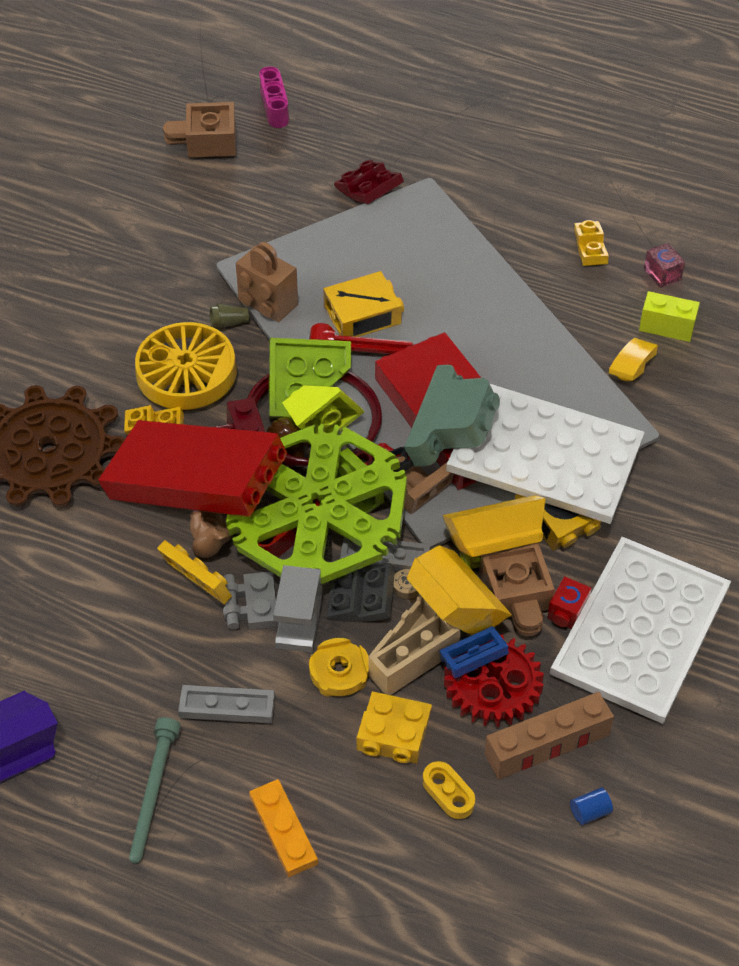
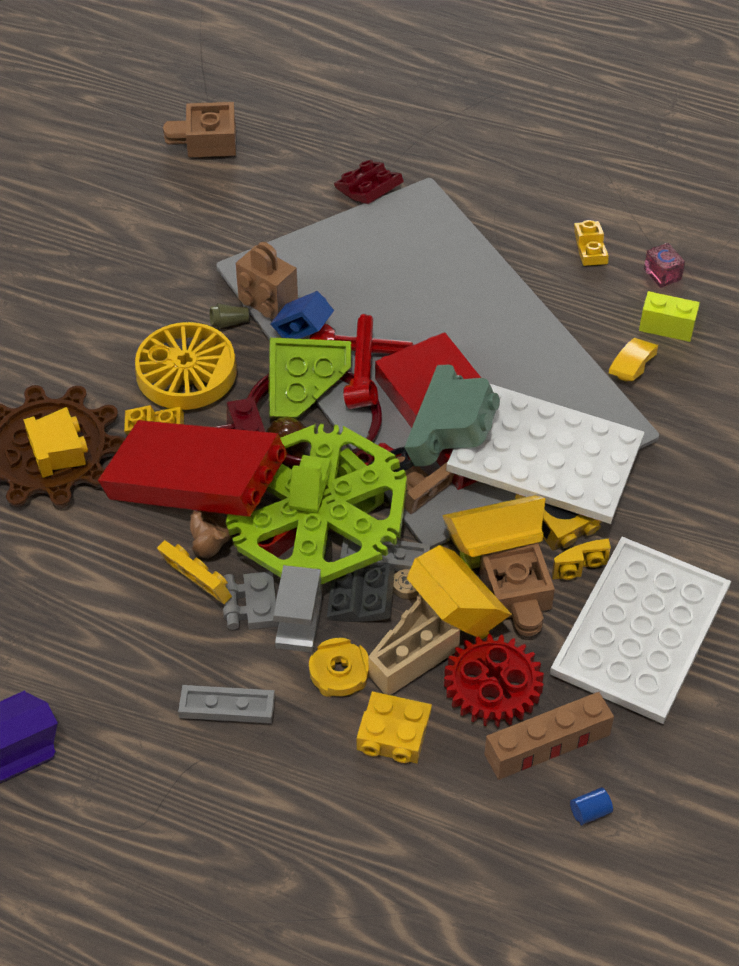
sand green piece [129,717,181,864] -> none
light orange plate [249,779,318,878] -> none
dark pink beam [259,66,289,128] -> none
neon yellow slope [282,385,365,434] -> none
yellow brick [323,271,404,337] -> none
yellow plate [423,761,475,819] -> none
blue tile [439,626,509,678] -> none
red brick [547,576,592,629] -> none
none -> yellow hips [23,407,88,478]
none -> blue brick [270,291,334,339]
none -> lime slope [289,455,332,513]
none -> red axle [343,314,378,410]
none -> yellow slope [552,538,611,580]

